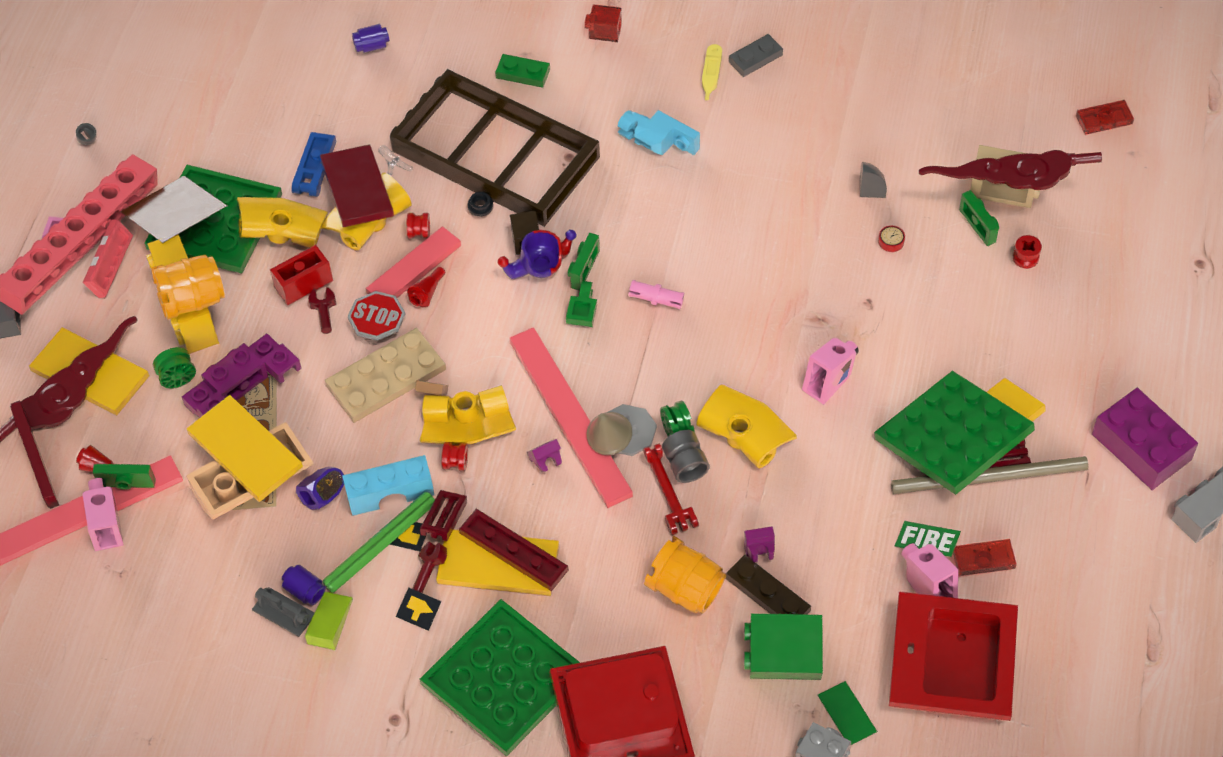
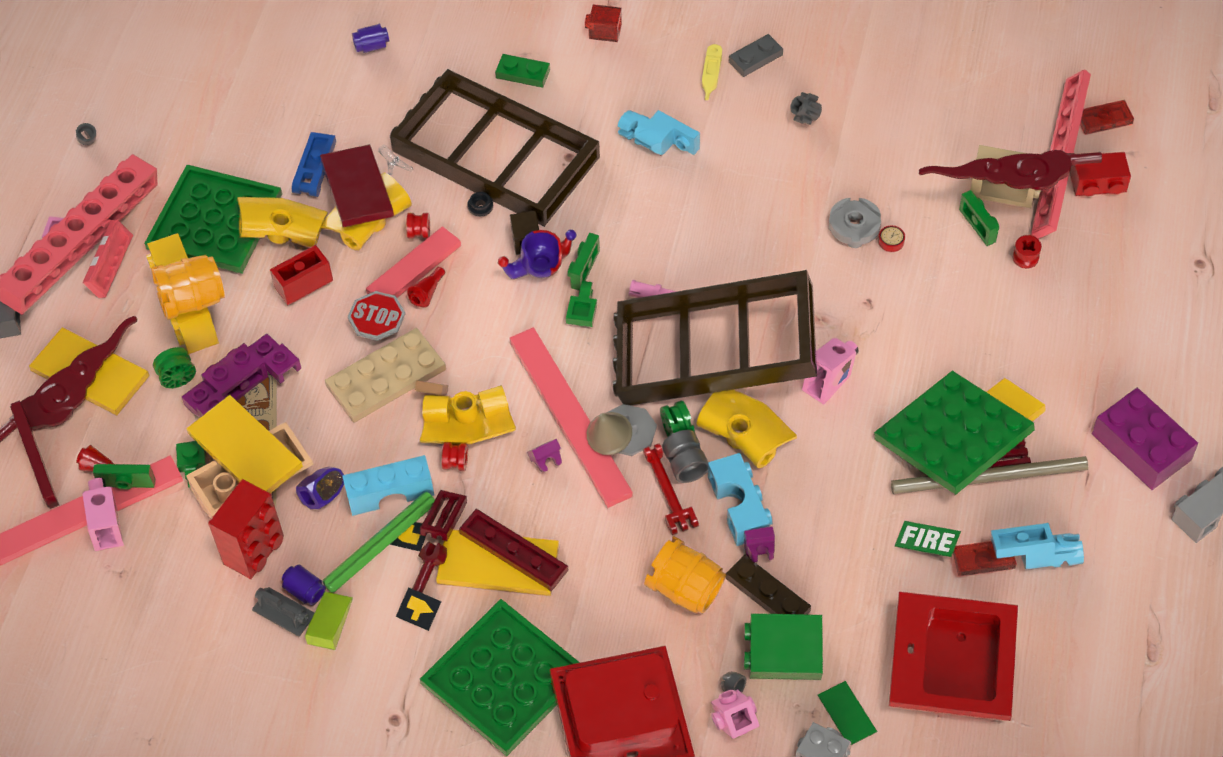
sticker [120,176,227,243] -> none
dark red bar [308,287,337,334] -> none
dark grey brick [860,162,887,198] -> none
bright pink torso [902,543,958,598] -> none
none -> green plate [176,441,207,488]
none -> red brick [208,479,284,579]
none -> dark brown window [613,270,817,406]
none -> medium azure arch [708,453,773,546]
none -> bright pink brick [711,689,759,739]
none -> dark grey hinge [721,671,746,693]
none -> dark grey gear [790,92,822,125]
none -> light grey plate [828,198,881,248]
none -> medium azure plate [991,523,1084,569]
none -> coral tile [1031,69,1091,239]
none -> red brick [1070,152,1131,196]

